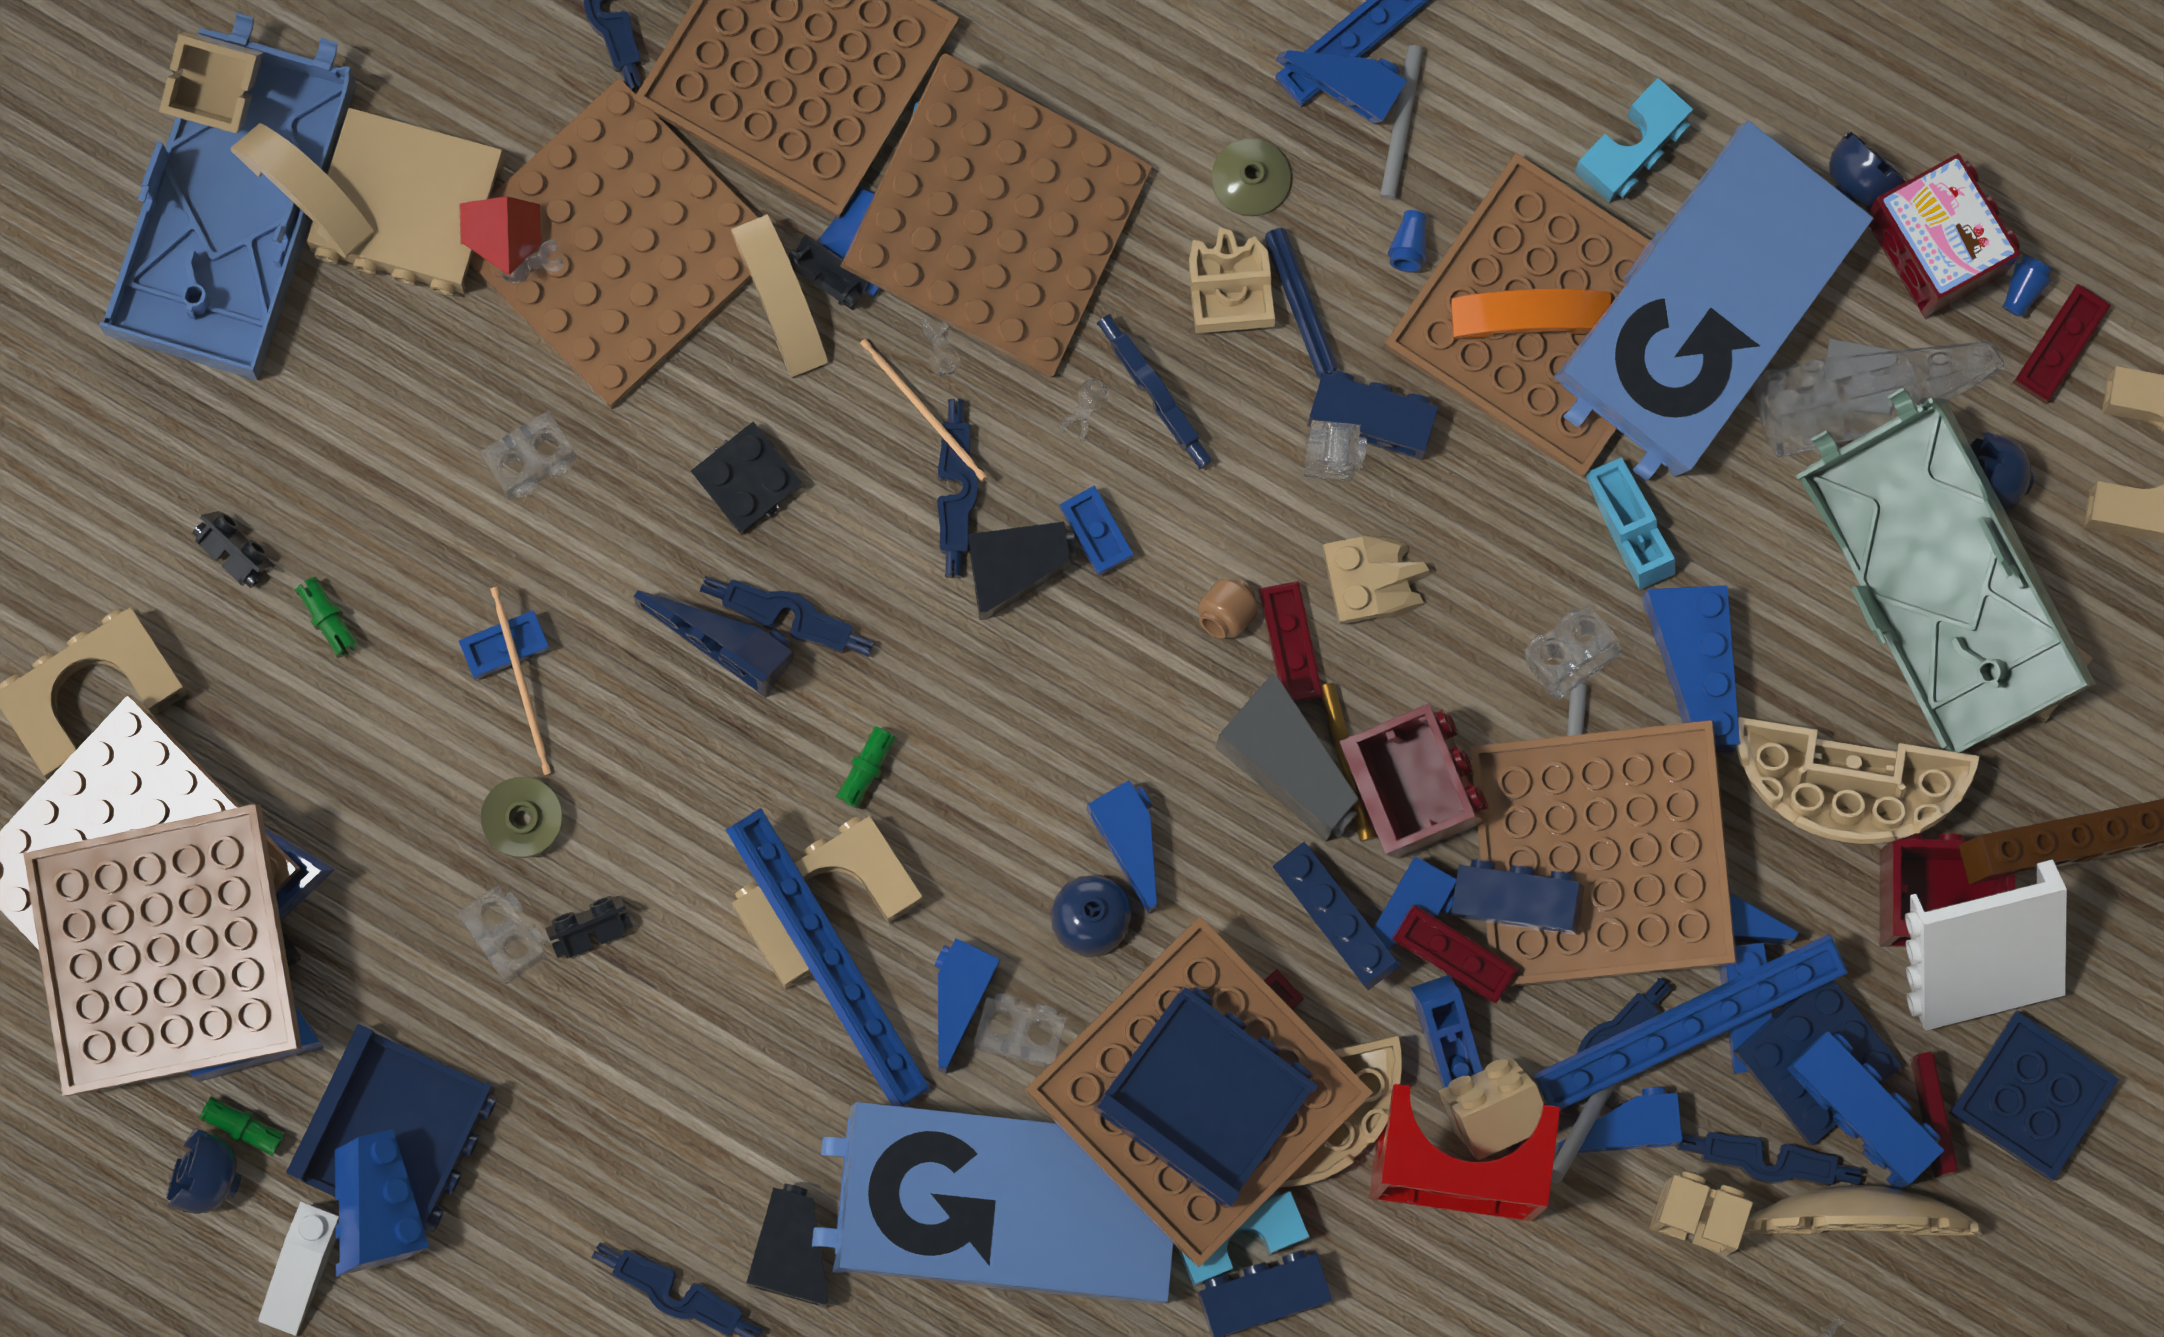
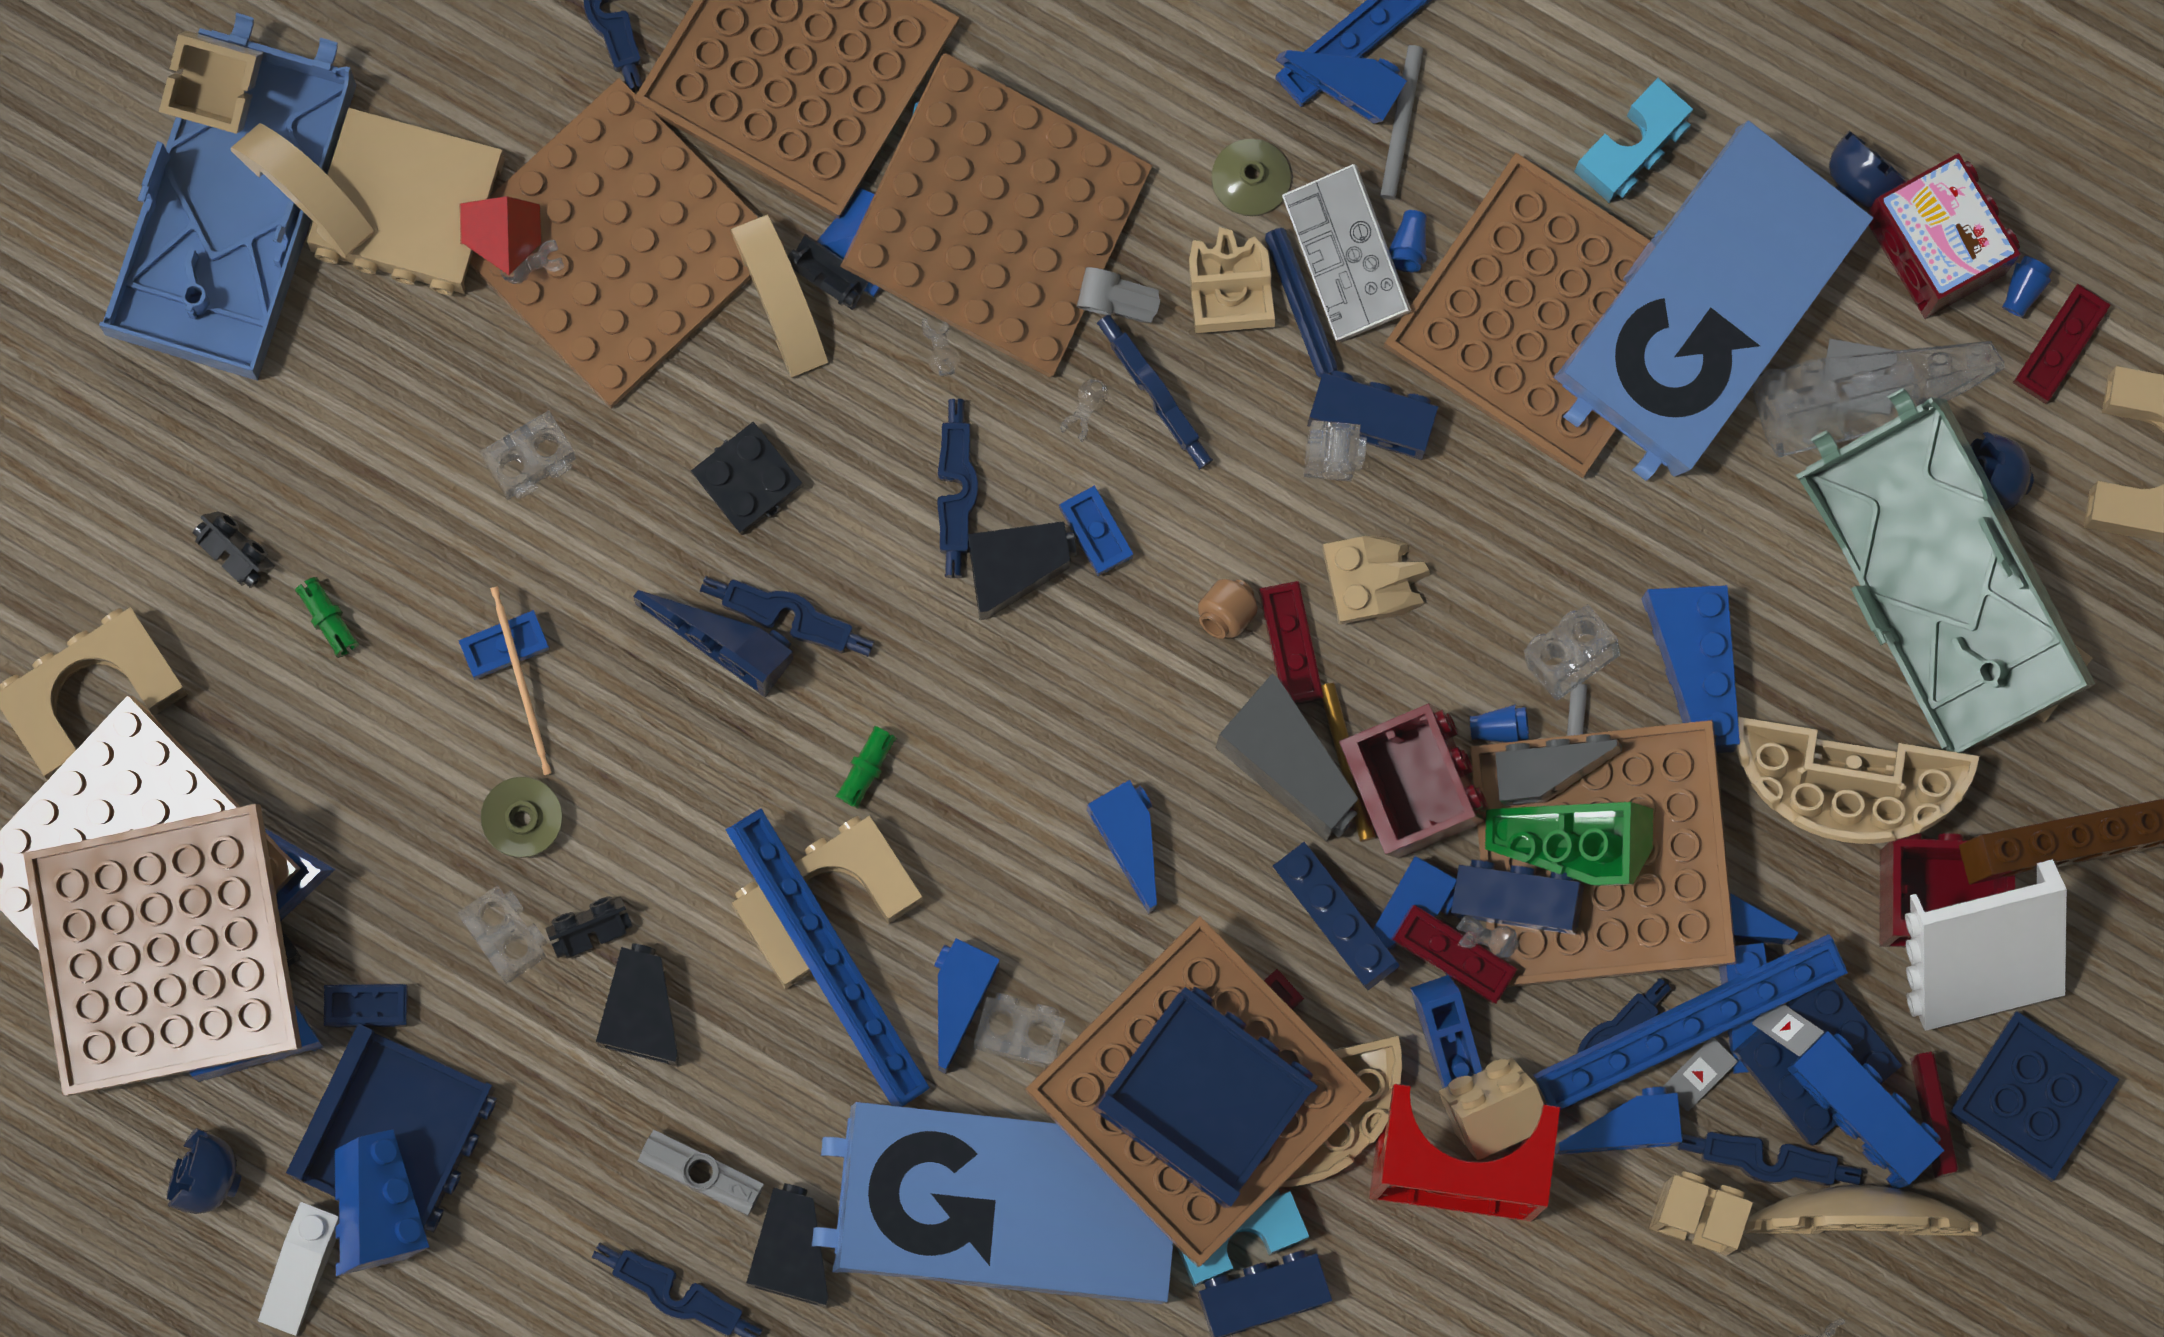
green pin [199,1096,285,1157] -> none
light nougat piece [860,338,987,482] -> none
dark blue cylinder [1051,875,1132,957] -> none
orange slope [1451,289,1611,339] -> none
light grey bar [1551,1084,1616,1183] -> none
medium azure slope [1586,457,1675,590] -> none
none -> dark blue plate [324,984,408,1027]
none -> black slope [596,943,679,1067]
none -> light grey piece [638,1129,764,1217]
none -> light grey piece [1076,267,1160,323]
none -> light grey tile [1282,164,1412,342]
none -> clear arm [1456,916,1519,958]
none -> blue cone [1470,704,1529,743]
none -> green wedge [1485,802,1654,886]
none -> dark grey slope [1495,734,1622,806]
none -> light grey sticker [1663,1037,1737,1111]
none -> light grey sticker [1752,1004,1824,1056]

